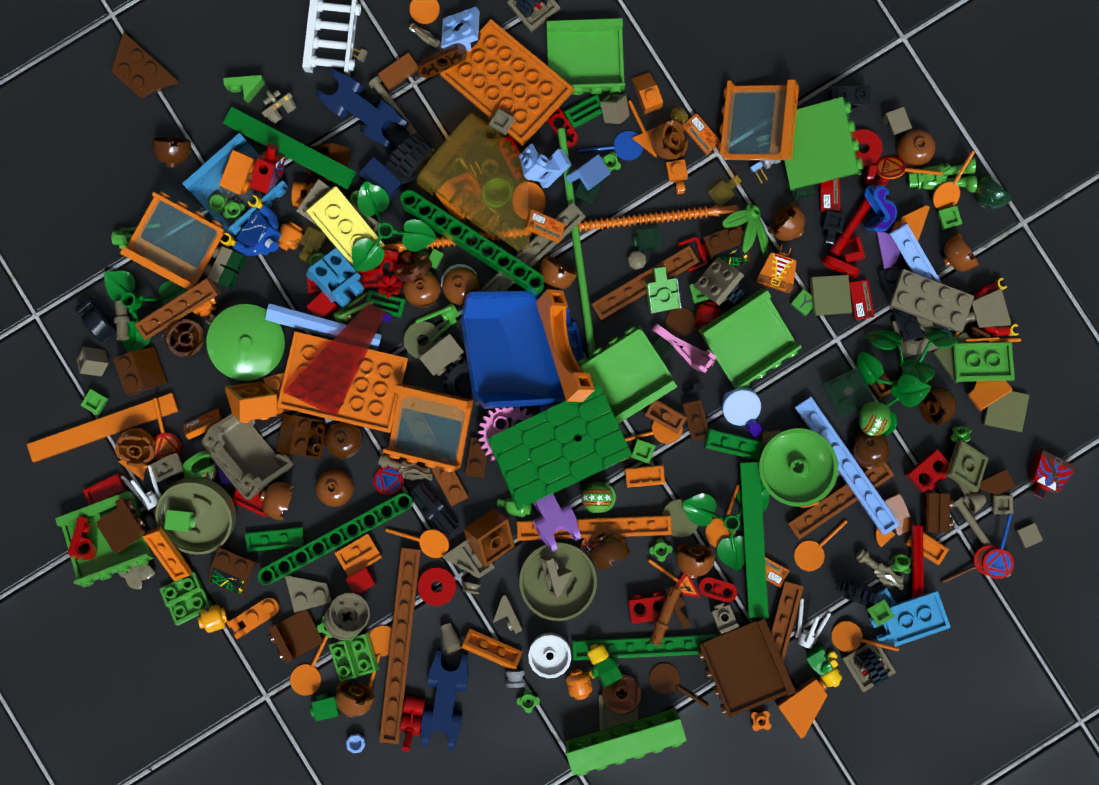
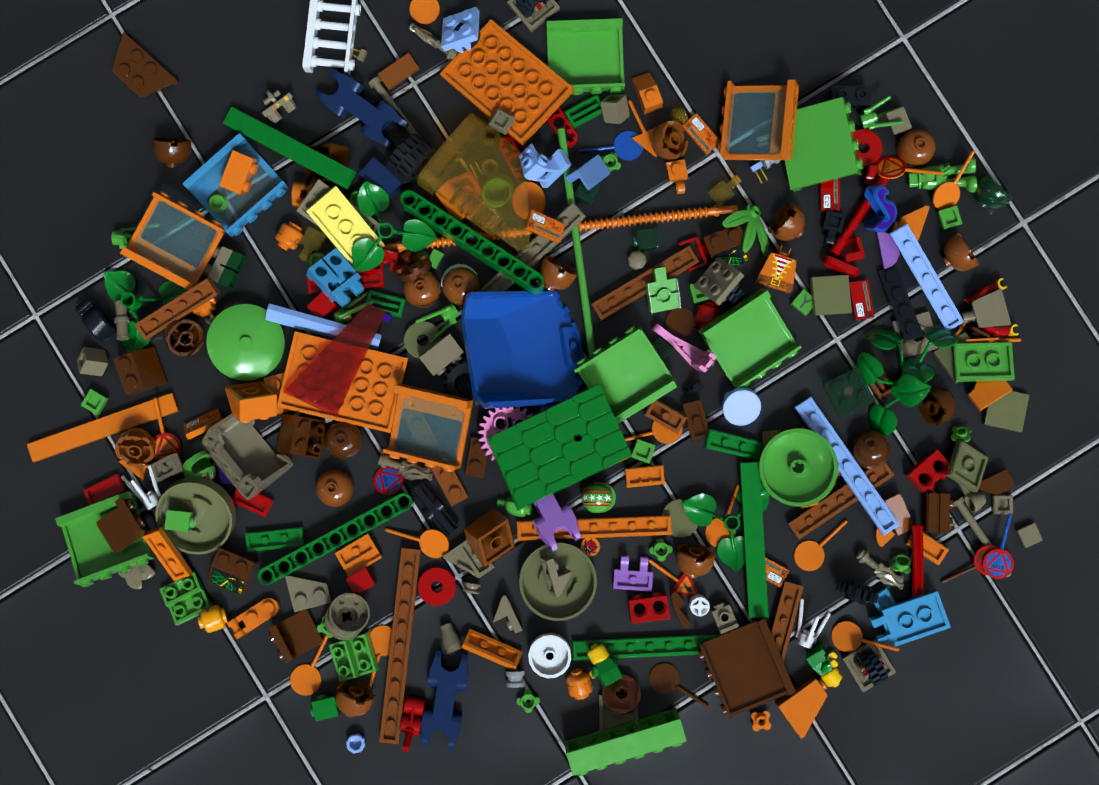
red plate [67,516,97,560] -> none
blue torso [220,195,281,256] -> none
bright green slope [223,75,265,103] -> none
bright green plate [223,200,245,222] -> none
red torso [250,144,285,194] -> none
dark orange cylinder [259,481,293,521] -> none
red plant [377,275,402,298] -> none
reddish brown beam [418,43,467,78] -> none
orange arch [536,289,595,402] -> none
reddish brown cylinder [591,533,630,570] -> none
dark orange pin [649,586,681,646] -> none
red plate [698,577,737,602] -> none
dark purple piece [746,420,763,438] -> none
clear green tile [792,186,815,200] -> none
bright green helmet [859,401,891,436] -> none
bright green plate [867,600,895,627] -> none
dark tan plate [889,269,974,333] -> none
torso [1029,450,1076,499] -> none
none -> medium lavender plate [613,555,653,592]
none -> white wheel [689,594,710,616]
none -> bright green plant [859,96,904,130]

